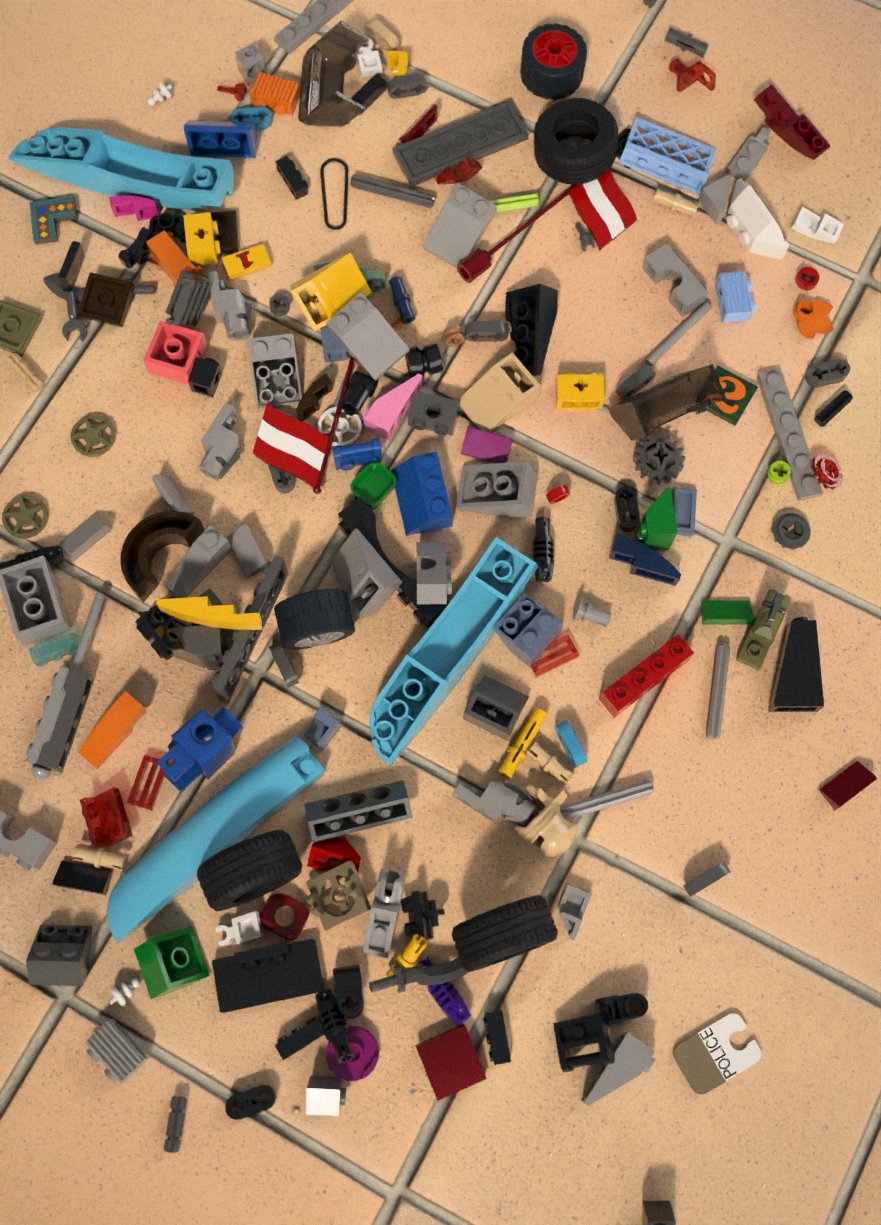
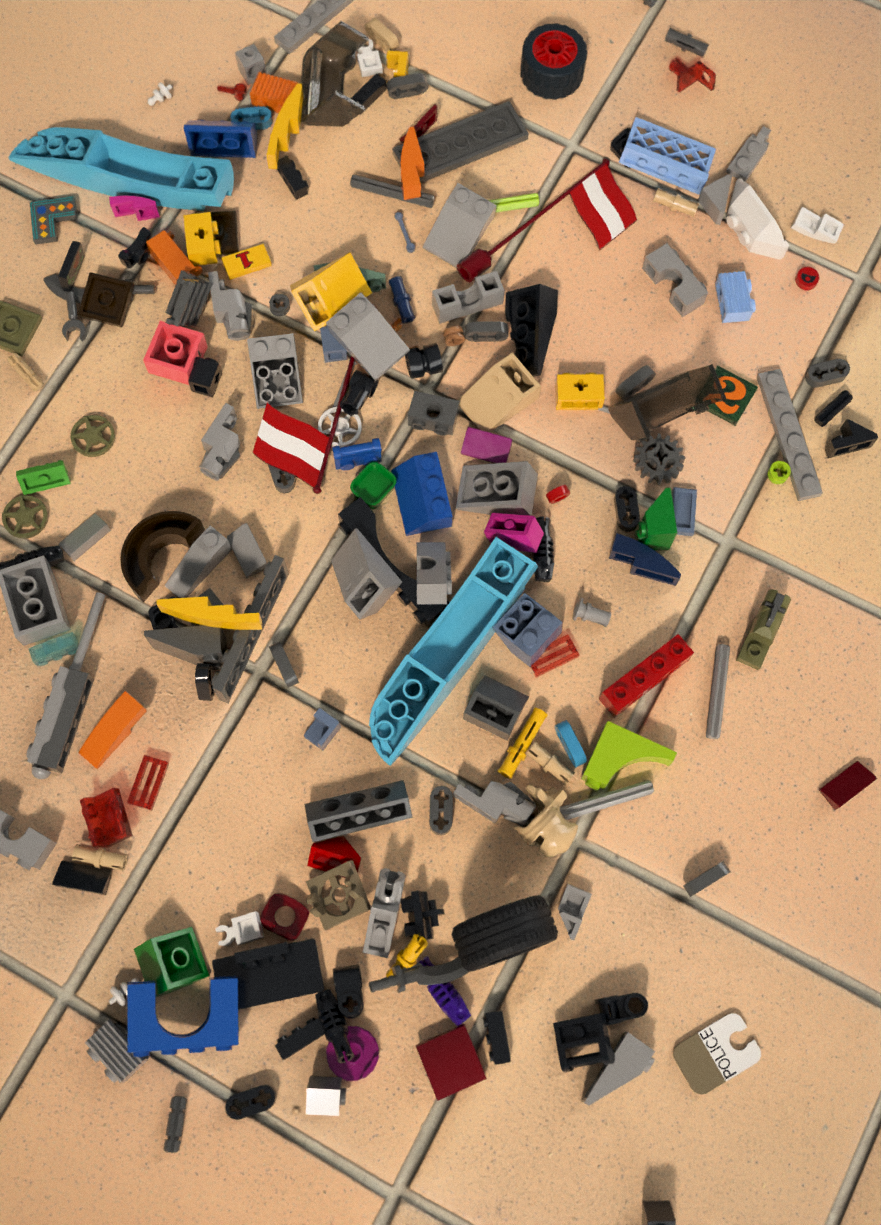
dark grey slope [26,924,93,986] -> none
medium azure slope [107,736,325,943] -> none
black hinge [135,610,184,660] -> none
black piece [149,213,186,243] -> none
light grey slope [152,475,194,515] -> none
blue piece [156,707,243,793] -> none
black tyre [197,830,302,911] -> none
black wheel [274,588,355,650] -> none
dark brown slope [296,373,333,421] -> none
black piece [320,158,348,230] -> none
bright pink slope [363,374,423,441] -> none
clear red slope [435,158,482,185] -> none
black tyre [534,98,618,185] -> none
dark grey hand [575,223,595,251] -> none
light grey bar [645,302,712,367] -> none
green slope [701,600,754,625] -> none
dark red slope [754,84,831,160] -> none
black slope [768,617,824,712] -> none
dark grey gear [772,513,811,550] -> none
orange plate [793,300,834,340] -> none
clear red gear [811,454,843,490] -> none
none -> bright green plate [16,460,71,495]
none -> blue arch [127,976,239,1057]
none -> black beam [195,663,214,701]
none -> yellow slope [267,83,304,169]
none -> sand blue hinge [394,212,415,253]
none -> orange slope [400,126,424,200]
none -> dark grey beam [429,786,453,836]
none -> light grey arch [432,271,504,324]
none -> dark pink brick [484,513,544,553]
none -> lime arch [581,721,677,790]
none -> black slope [825,419,879,458]

